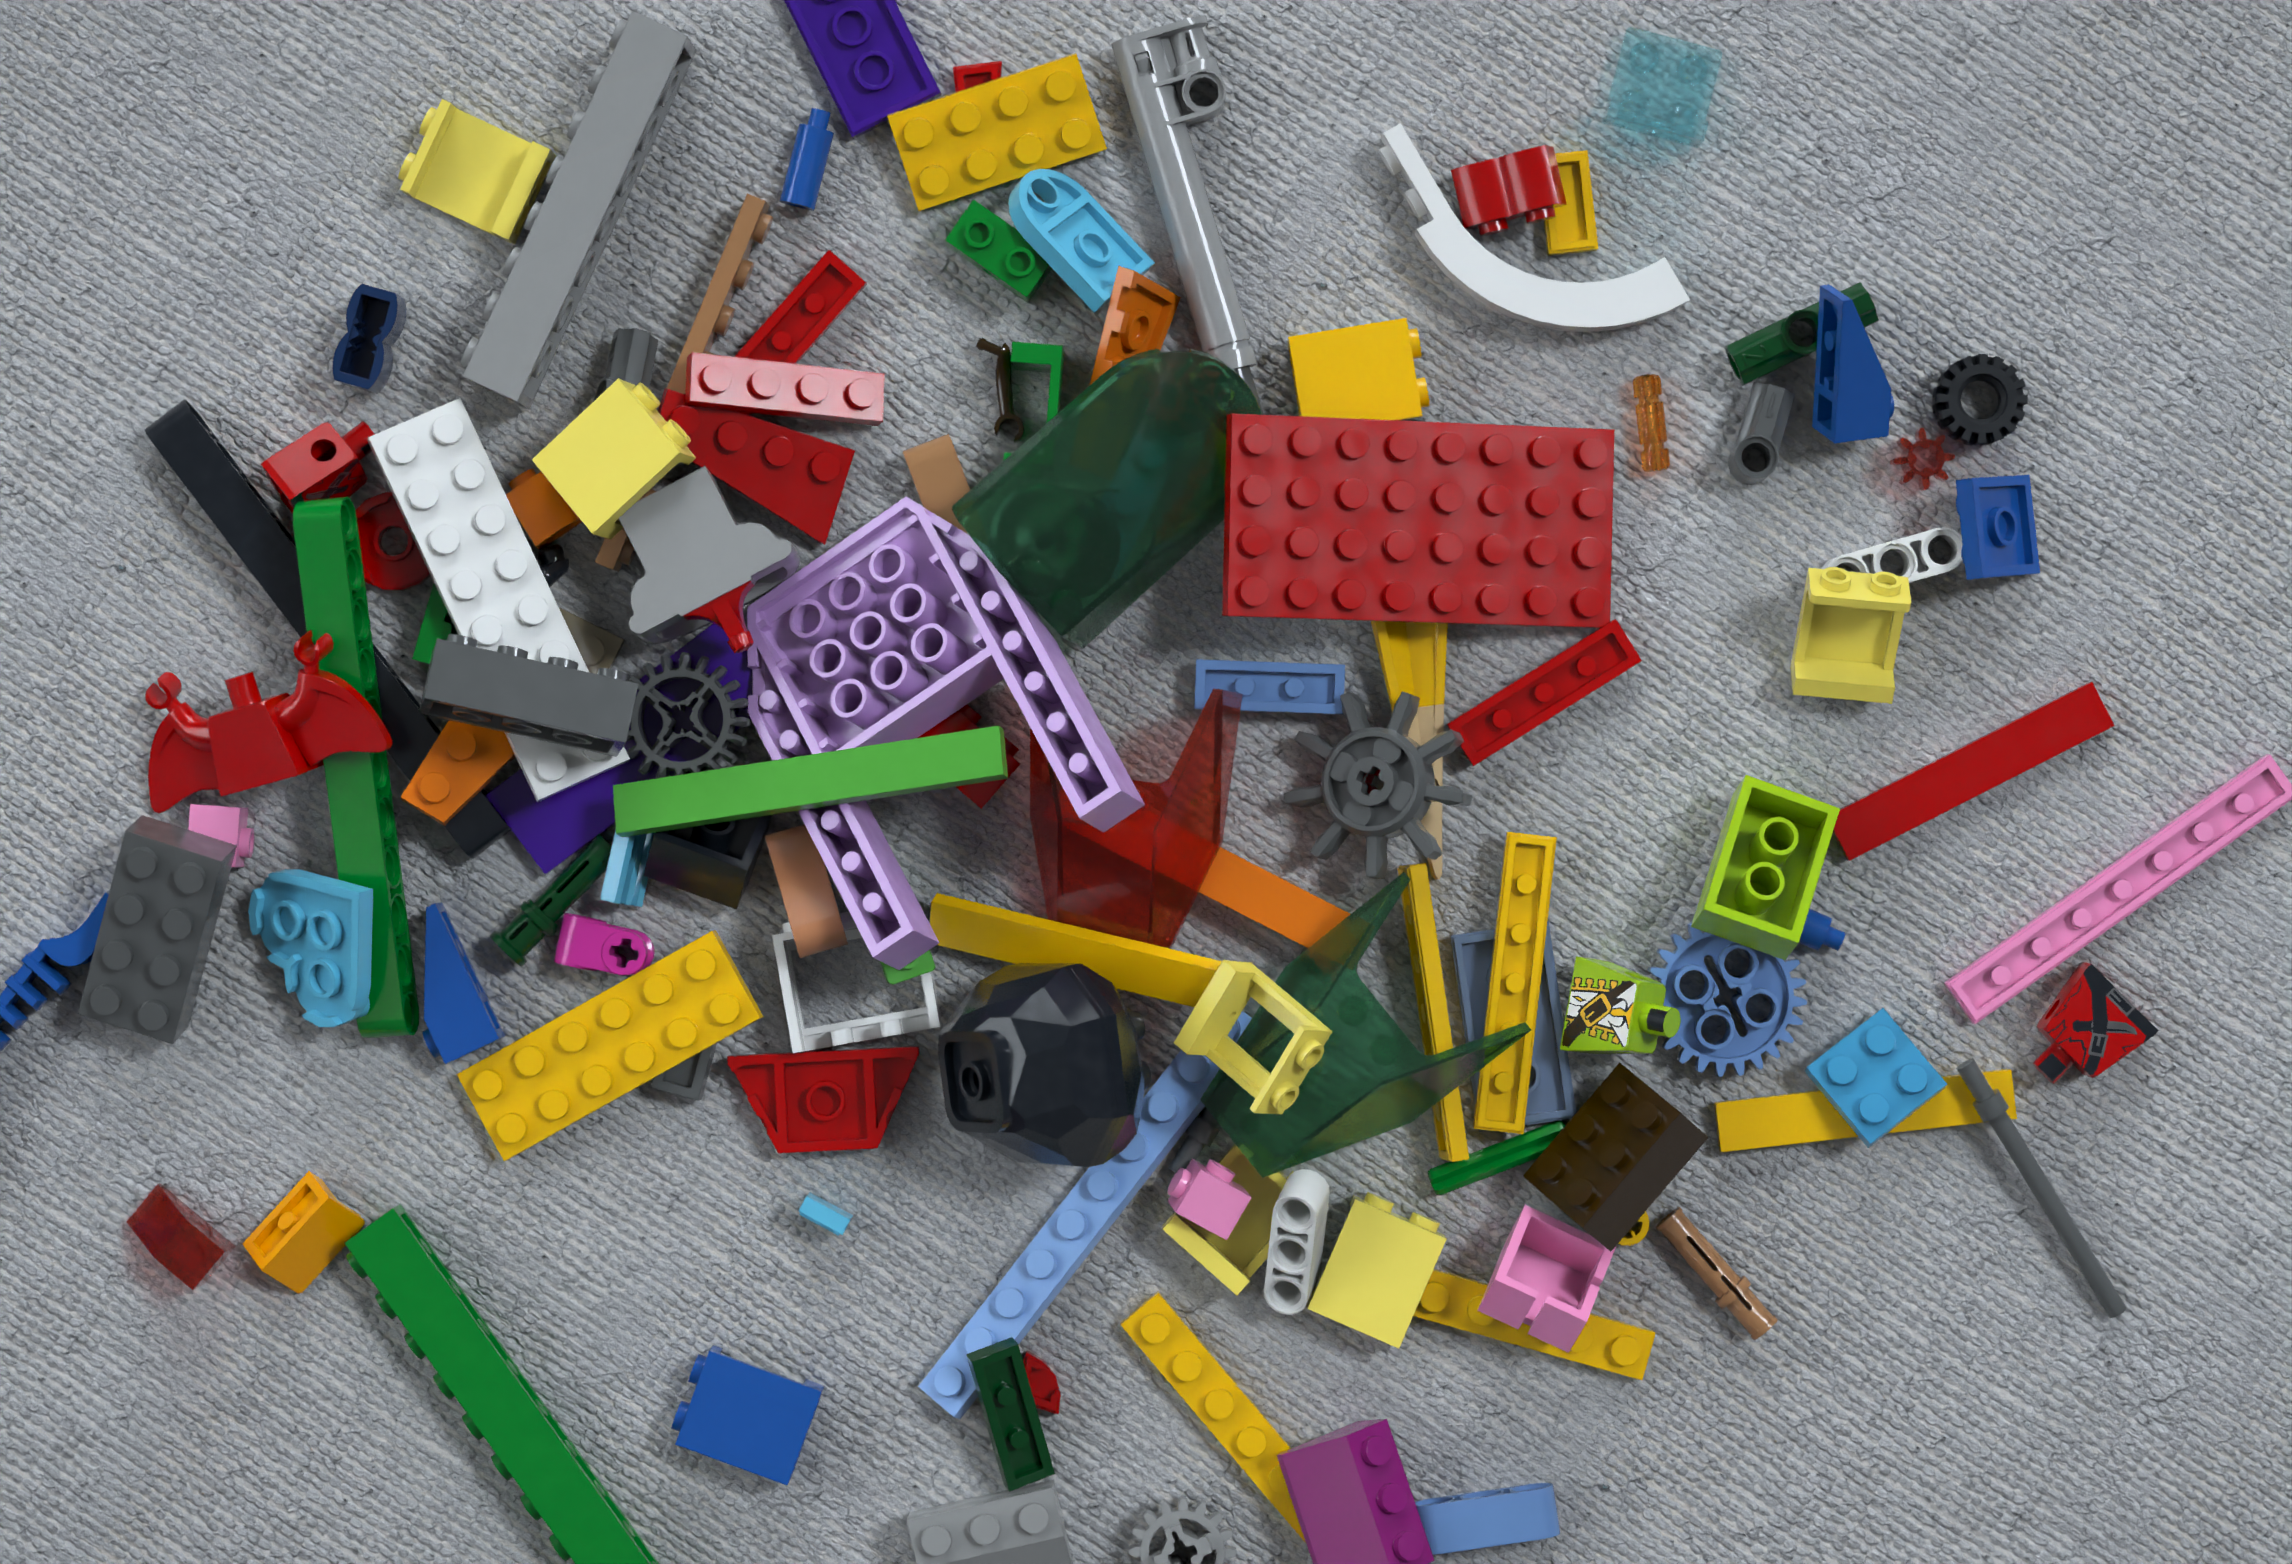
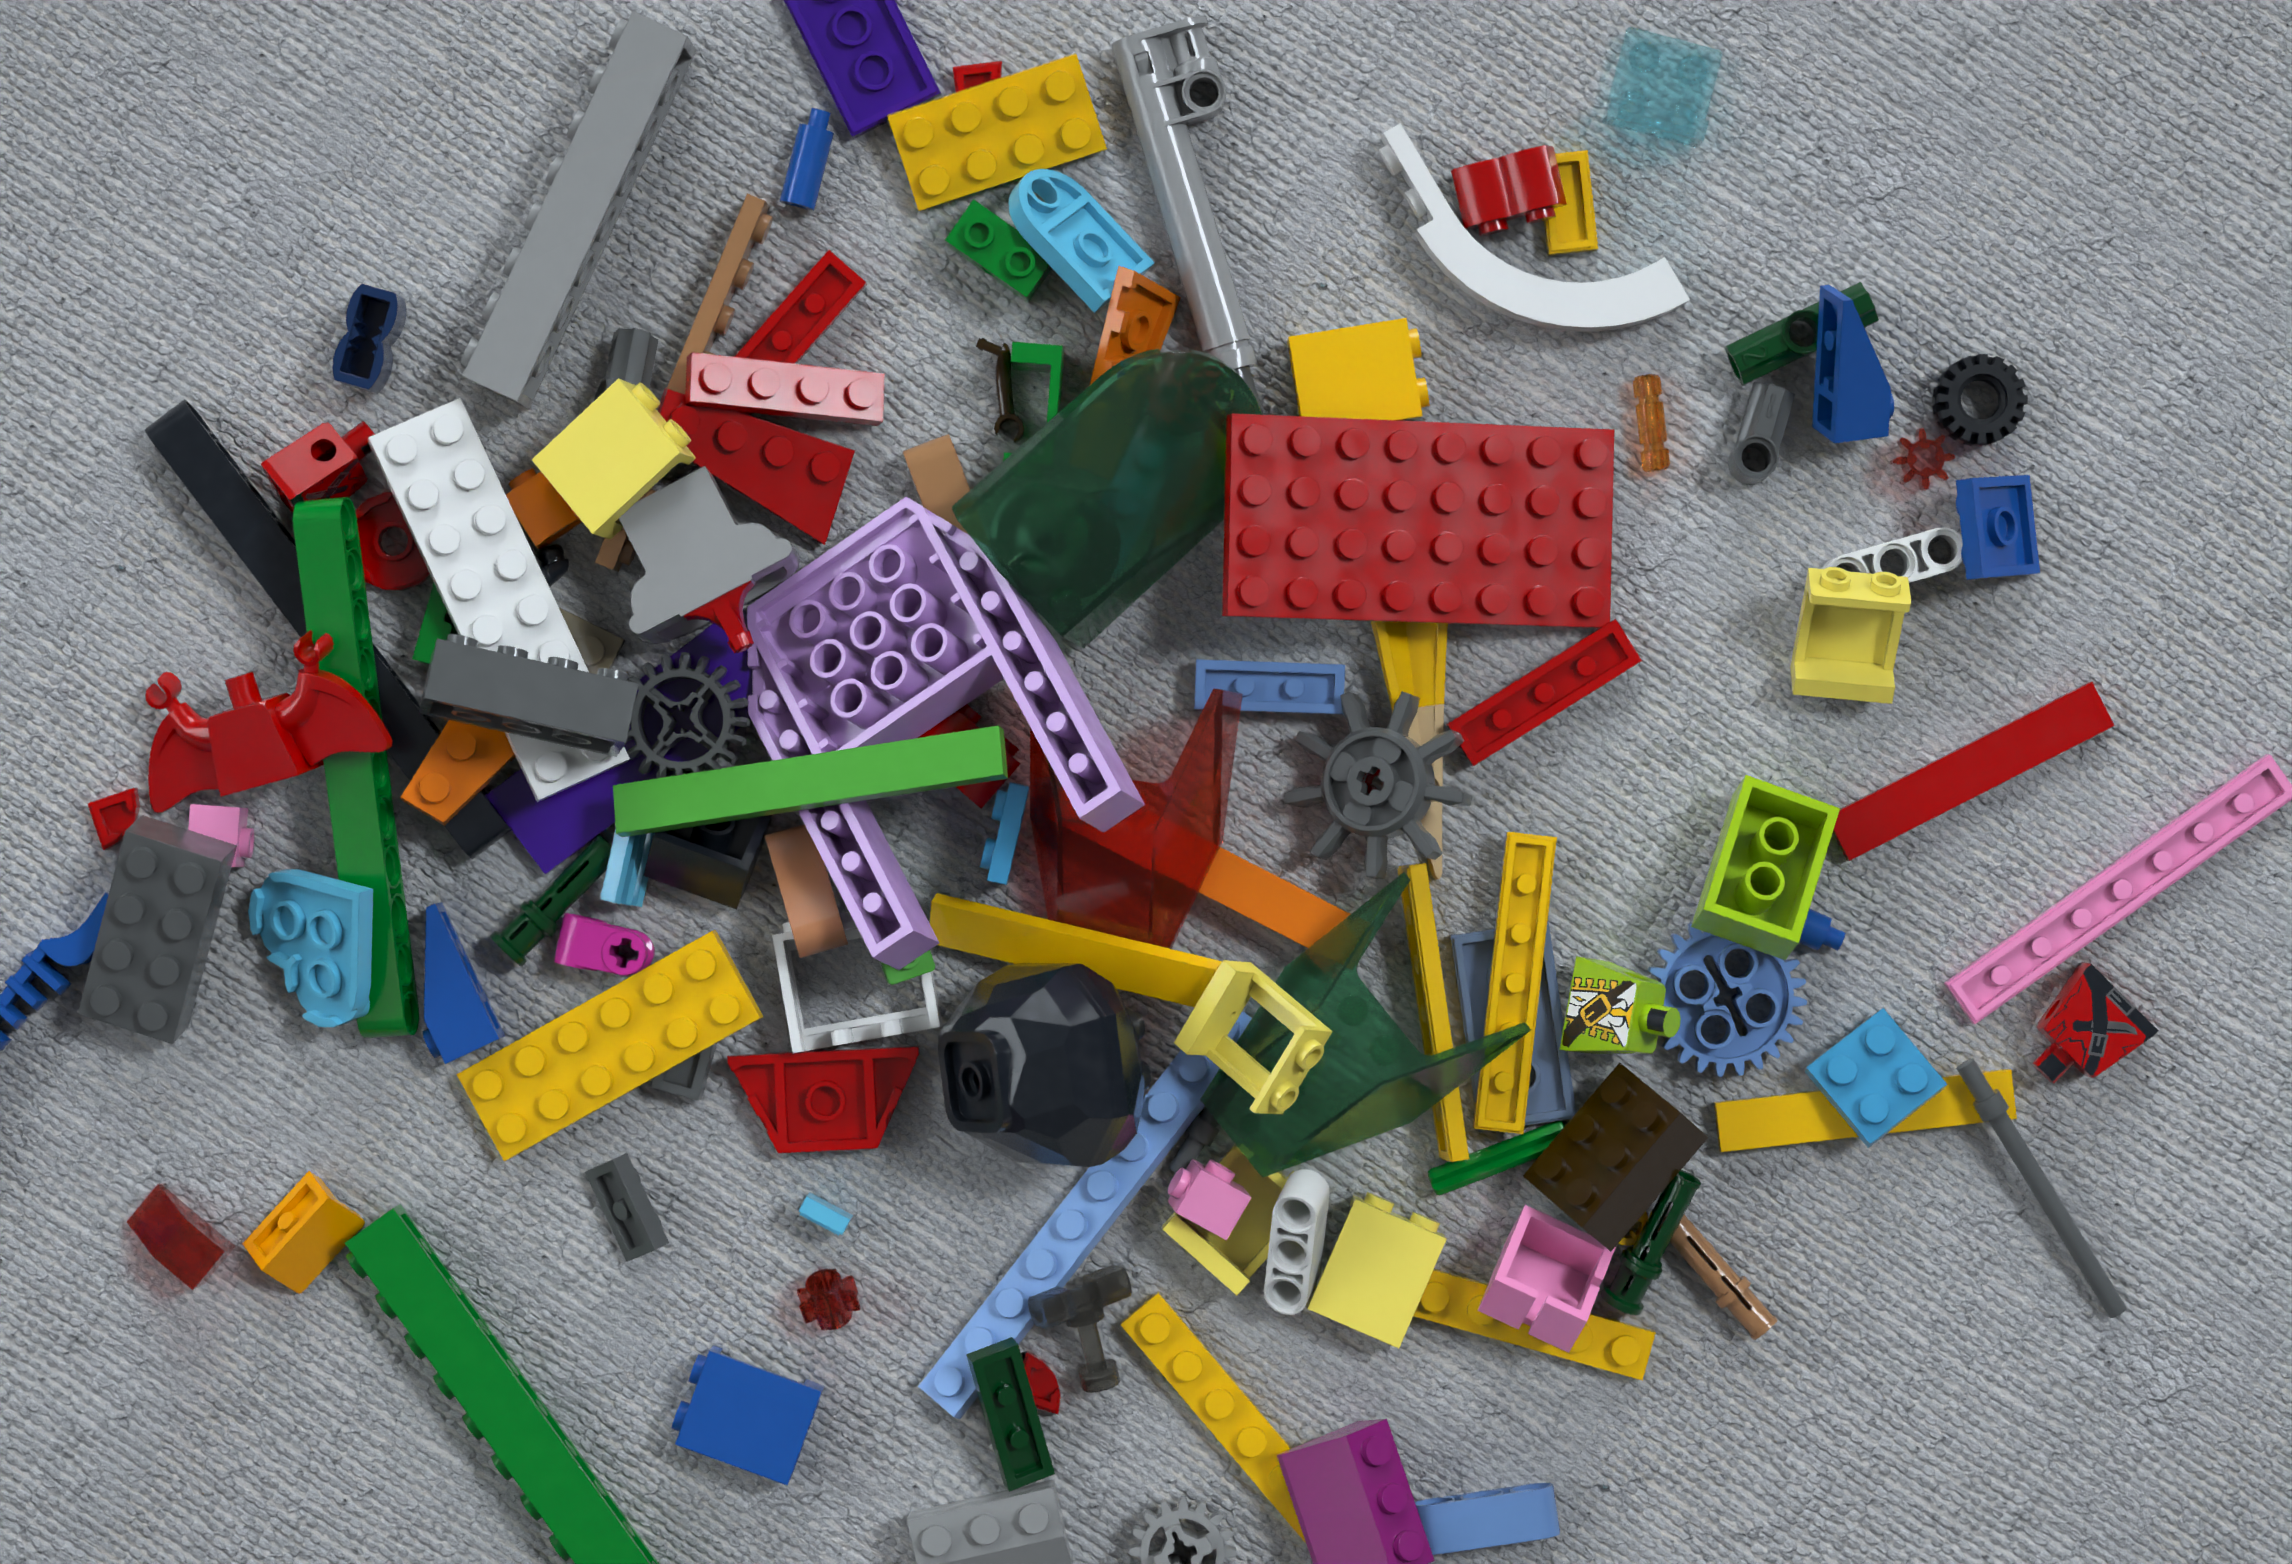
light yellow panel [398,99,556,245] -> none
none -> red tile [87,788,140,850]
none -> dark grey plate [585,1153,669,1262]
none -> clear red gear [797,1269,861,1330]
none -> dark azure plate [980,782,1030,885]
none -> clear smoke bar [1028,1264,1132,1393]
none -> dark green pin [1601,1169,1701,1316]

